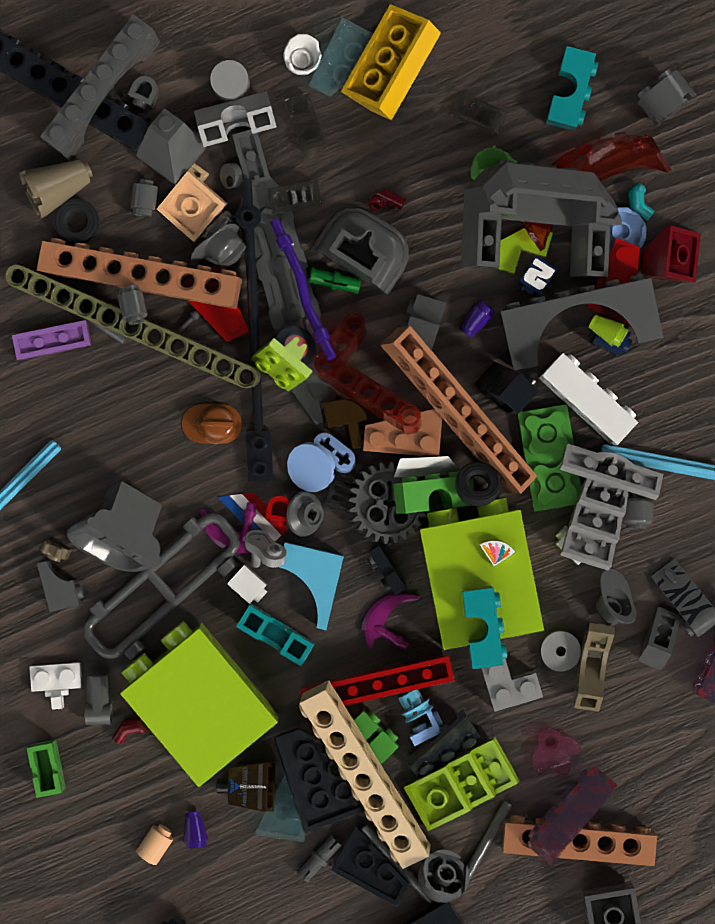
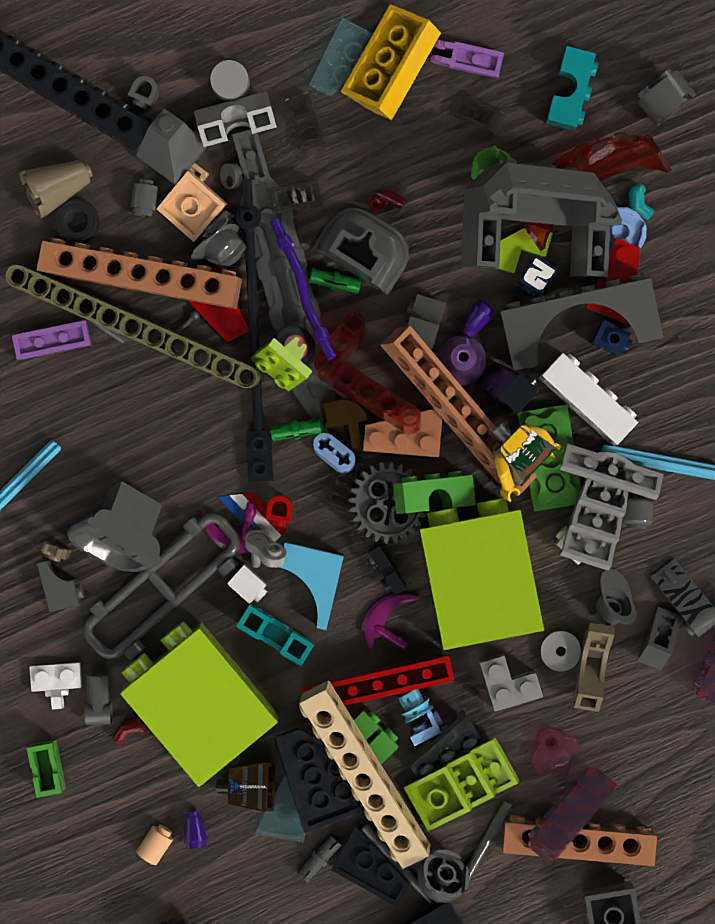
dark grey arch [40,14,160,161] -> none
dark grey brick [118,285,148,325] -> none
dark orange piece [182,404,242,444] -> none
white hair [283,34,322,75] -> none
light blue tile [287,442,335,492] -> none
dark grey piece [287,491,324,537] -> none
white sticker [394,456,460,478] -> none
black tyre [455,462,501,507] -> none
teal arch [462,587,507,669] -> none
tile [480,541,515,566] -> none
lime cone [588,315,628,347] -> none
dark red slope [641,225,701,283] -> none
none -> green pin [270,417,323,441]
none -> medium lavender hinge [430,40,504,79]
none -> medium lavender cone [437,335,486,385]
none -> torso [492,422,561,502]

